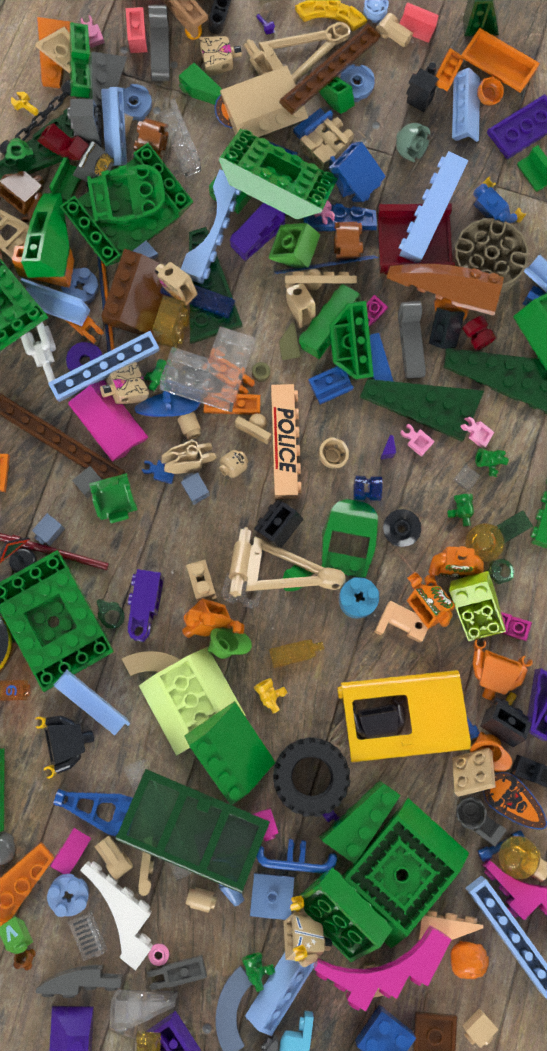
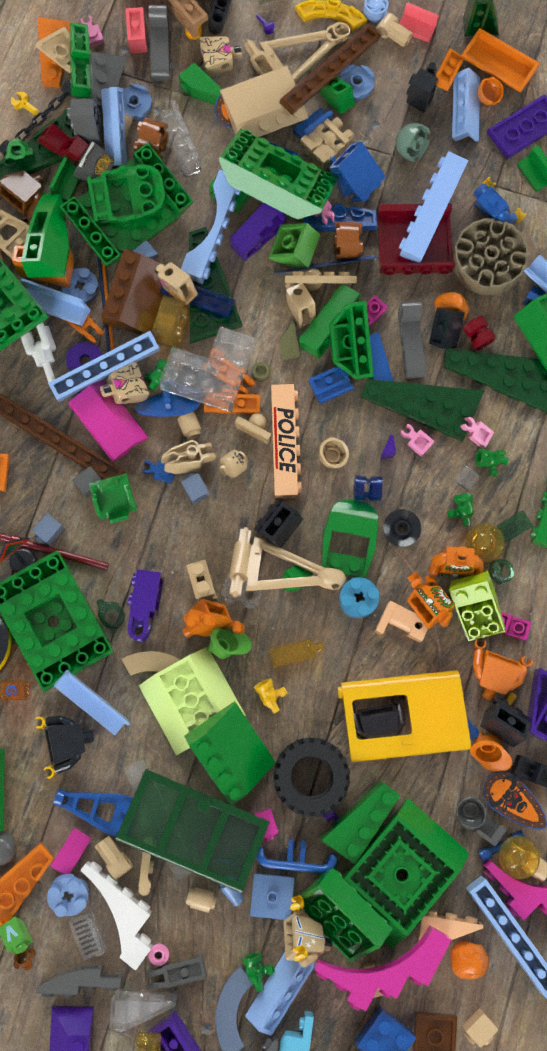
dark orange wedge [387,264,504,315] -> none
tan plate [452,748,496,797] -> none

